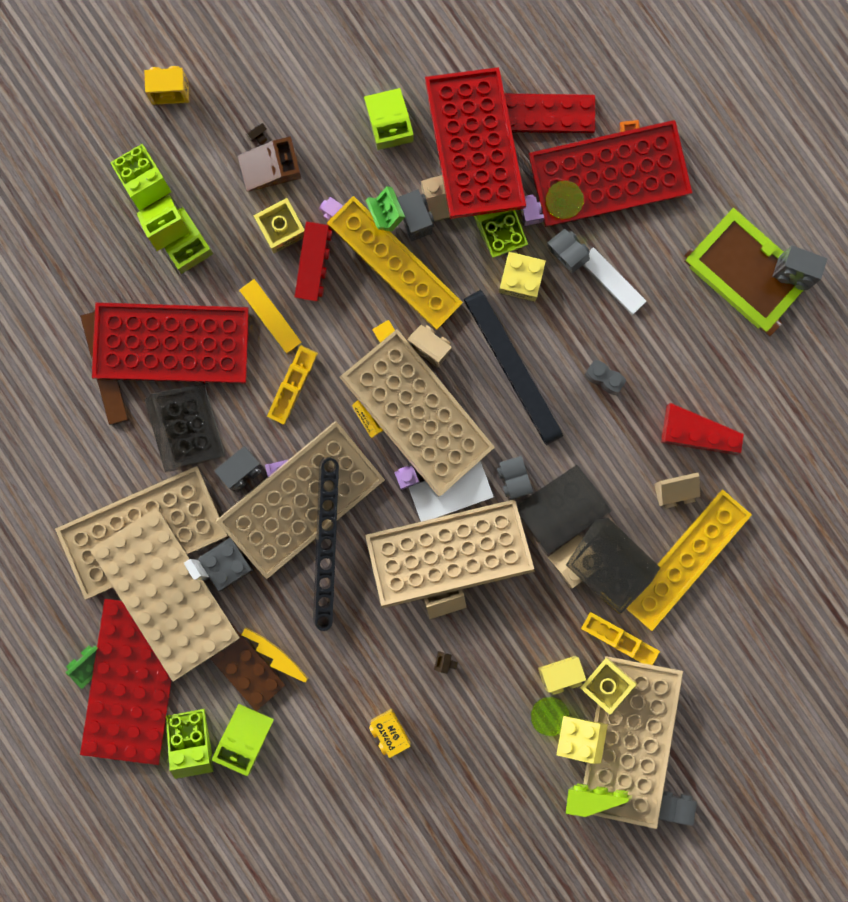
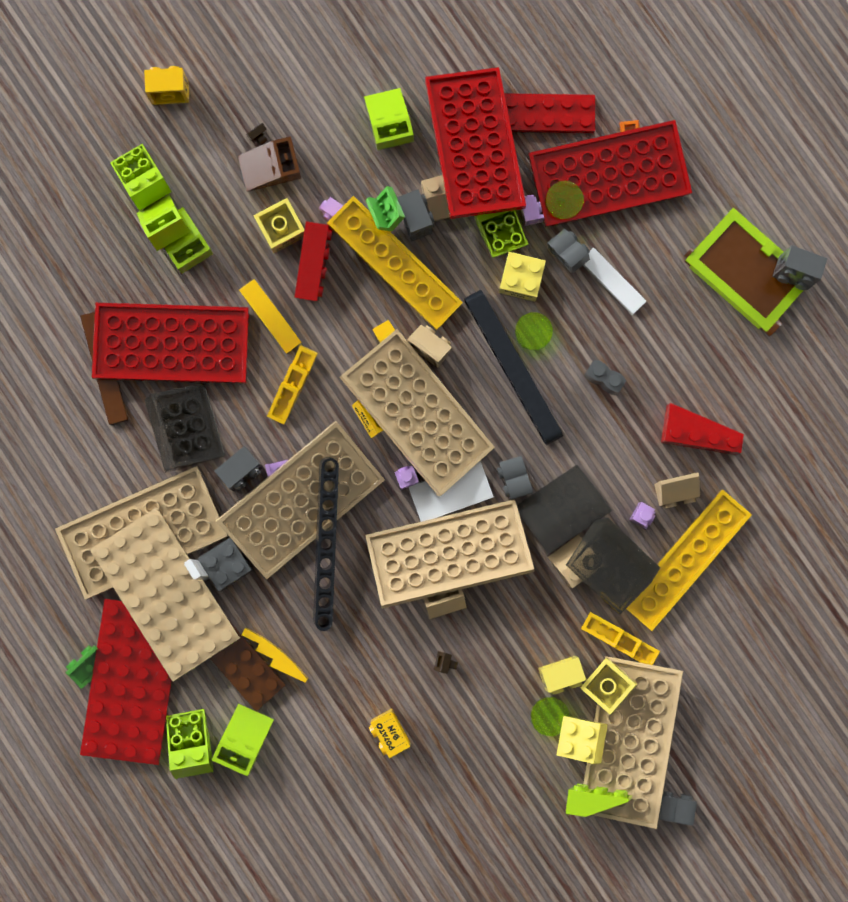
none -> clear neon green tile [515,312,553,350]
none -> lavender brick [629,502,656,529]

